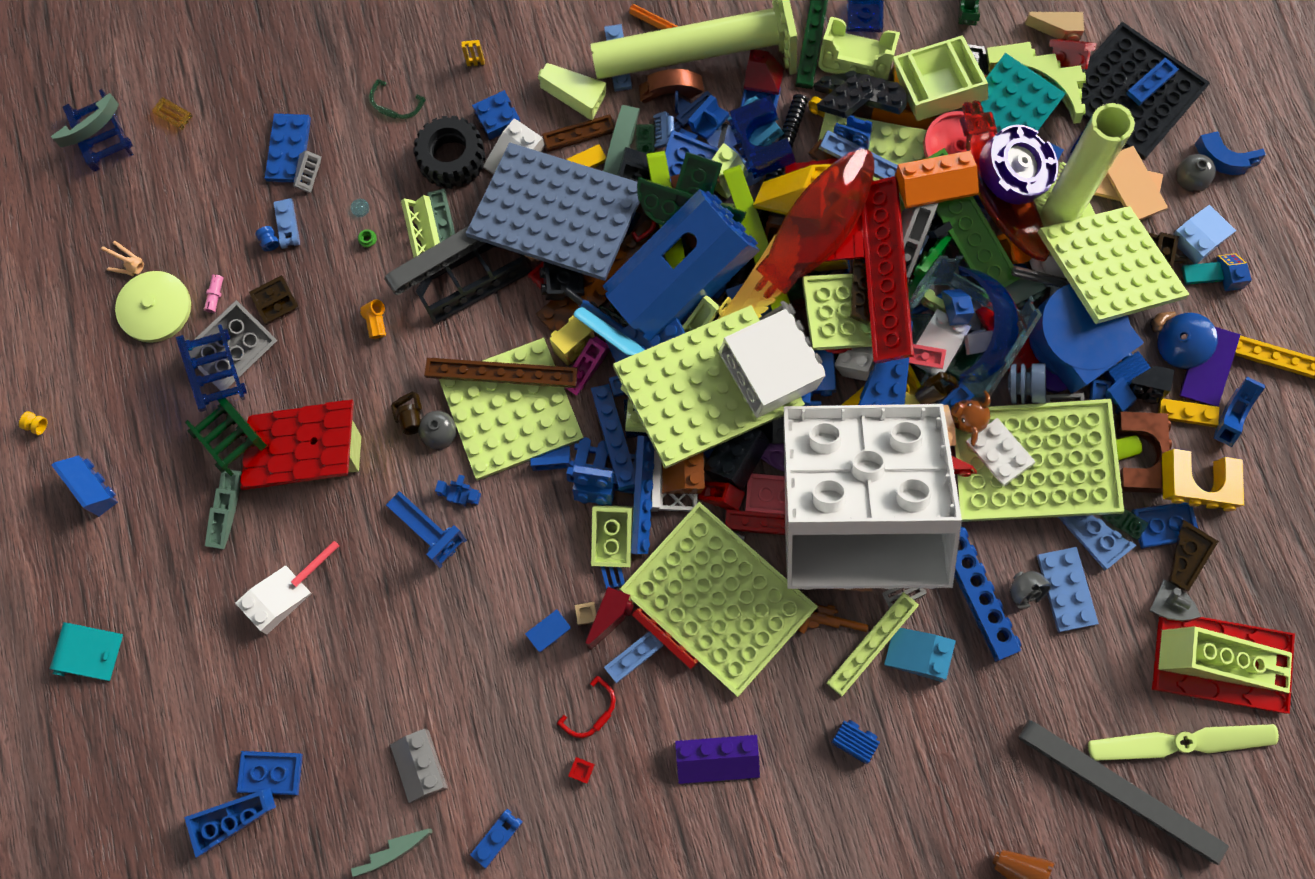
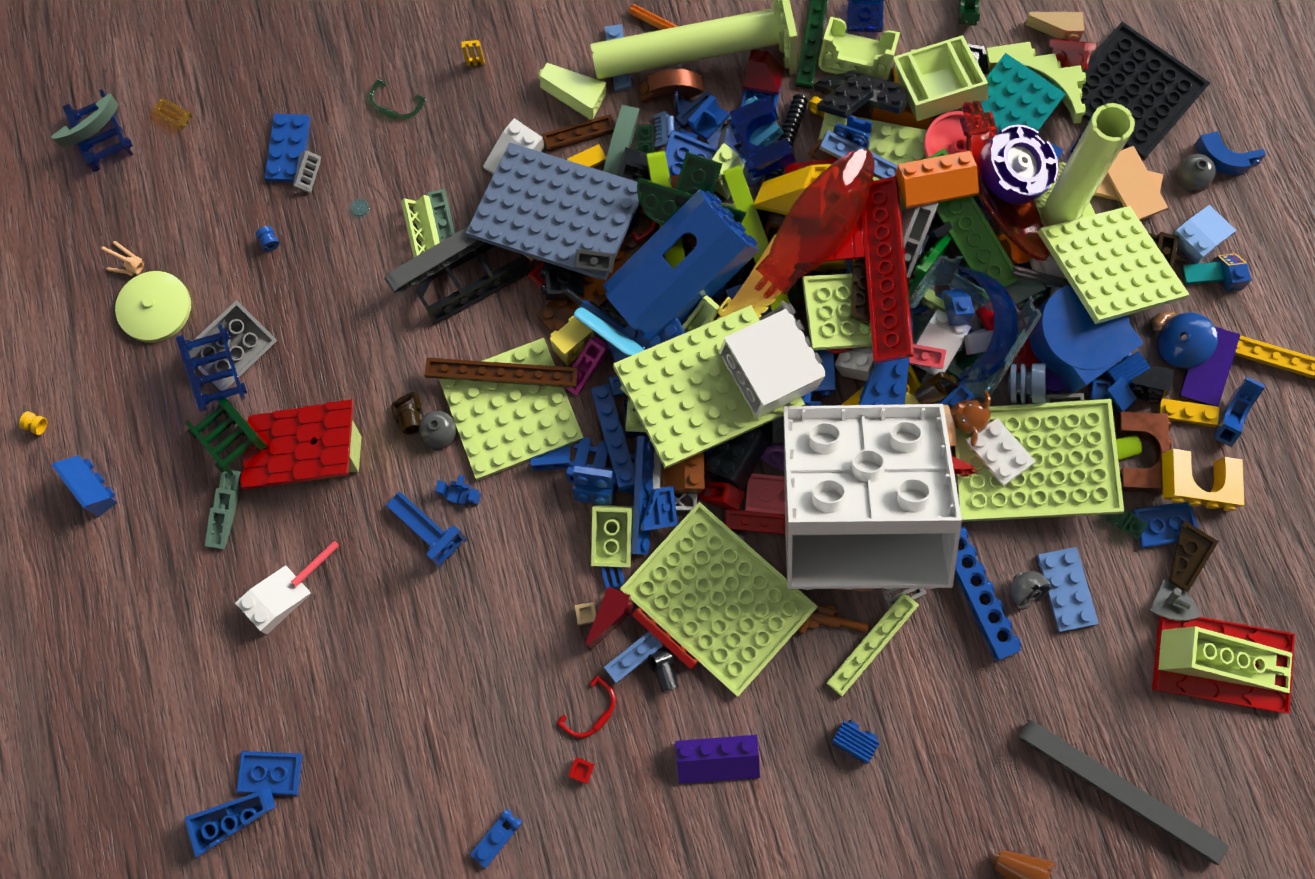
teal door [49,622,123,681] -> none
bright pink pin [203,274,224,313] -> none
dark brown slope [249,275,299,324] -> none
medium blue plate [273,198,300,249] -> none
sand green slope [351,829,432,877] -> none
bright green plate [358,229,377,248] -> none
light orange piece [360,299,386,339] -> none
light grey slope [390,729,448,803] -> none
black tyre [413,115,486,189] -> none
blue piece [472,90,521,140] -> none
blue panel [525,609,571,652] -> none
dark azure slope [884,628,956,682] -> none
medium blue wing [1058,515,1136,570] -> none
yellowish green piece [1088,724,1279,760] -> none
blue plate [1126,58,1179,106] -> none
none -> dark grey slope [574,249,616,273]
none -> blue wing [640,486,678,531]
none -> black piece [647,649,679,692]

